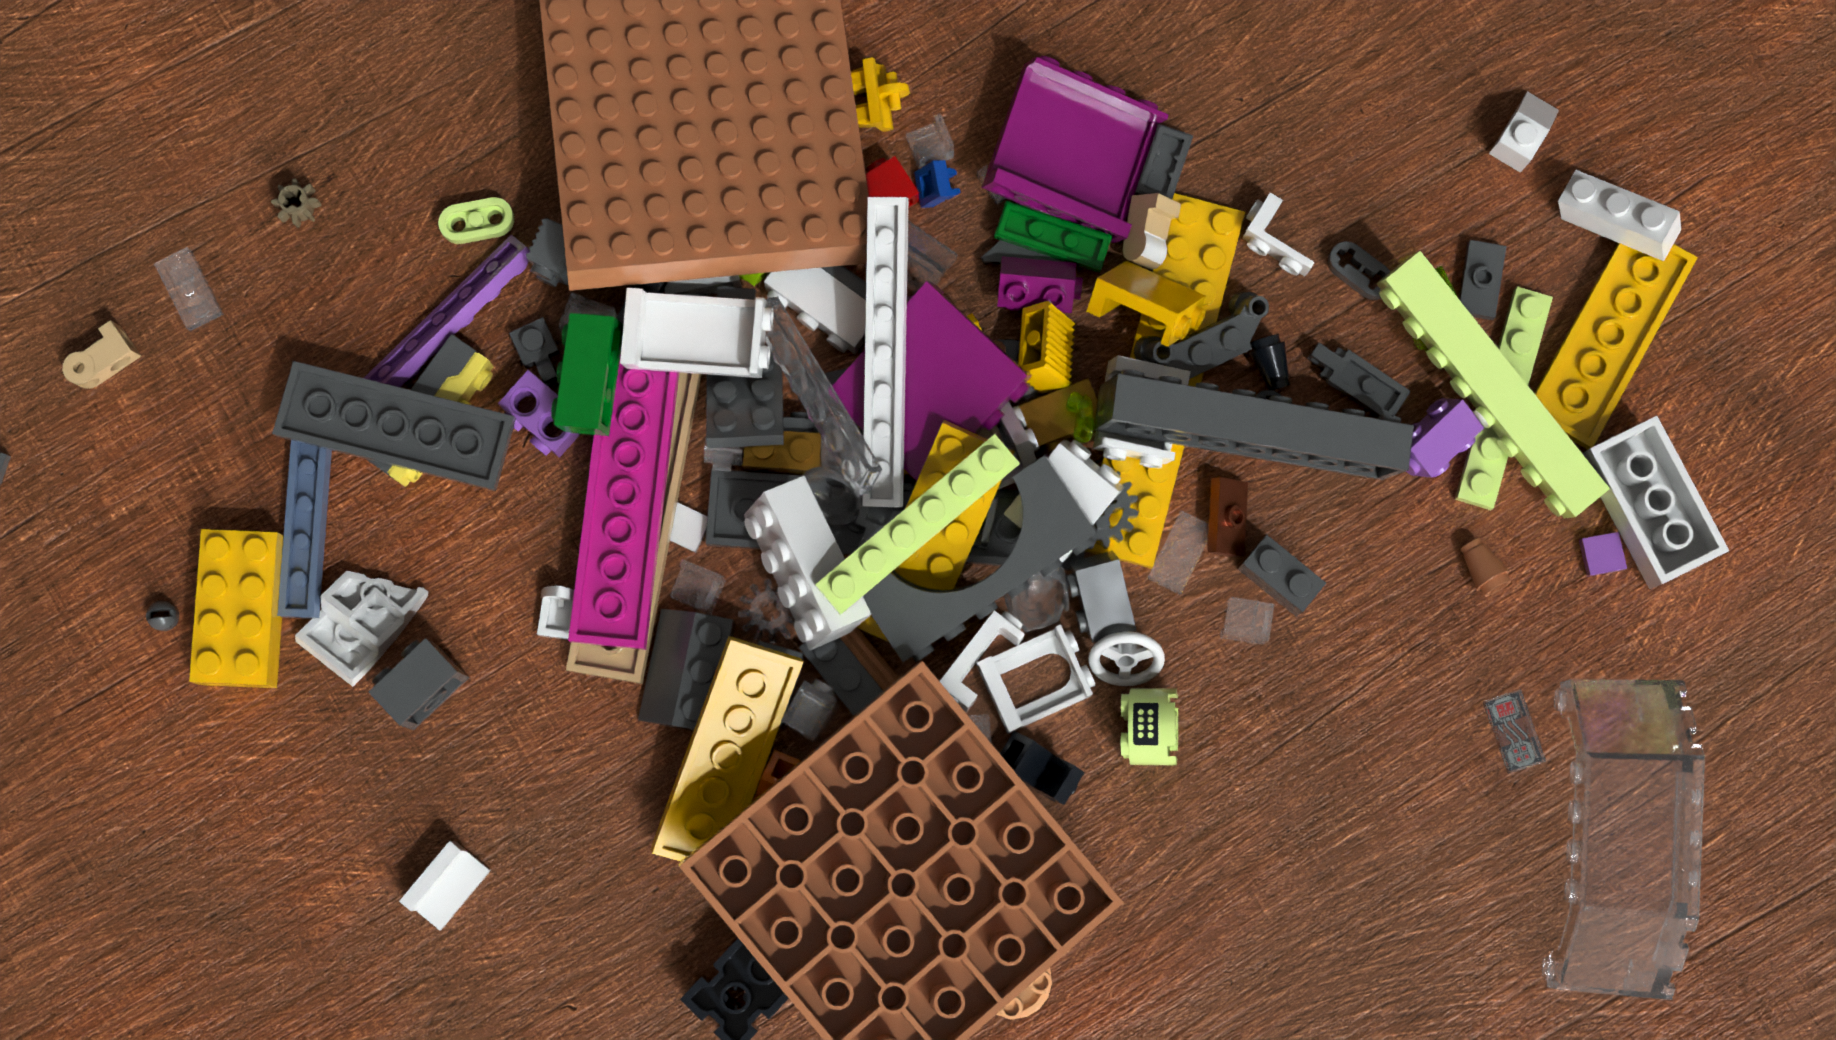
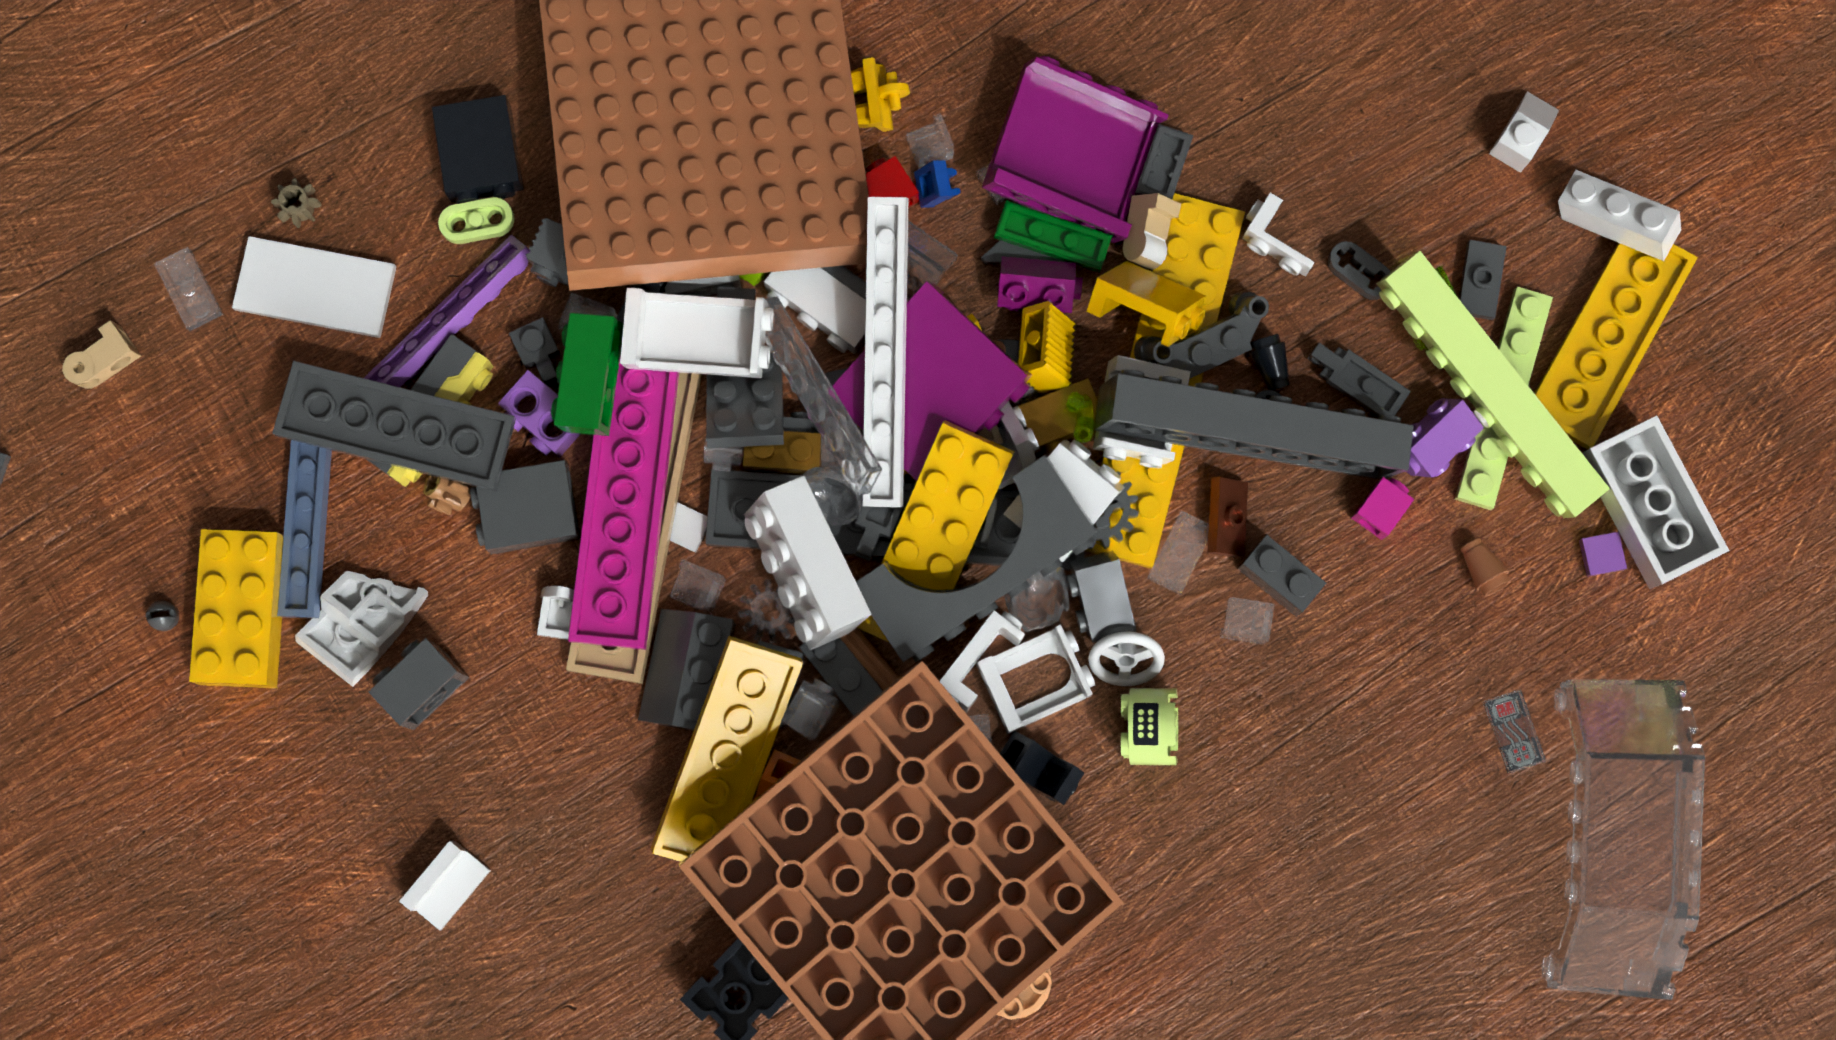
yellowish green plate [815,434,1020,615] -> none
none -> white tile [232,236,396,338]
none -> medium nougat gear [424,475,471,515]
none -> black brick [432,95,524,204]
none -> dark grey brick [470,460,581,555]
none -> dark pink brick [1351,477,1414,540]

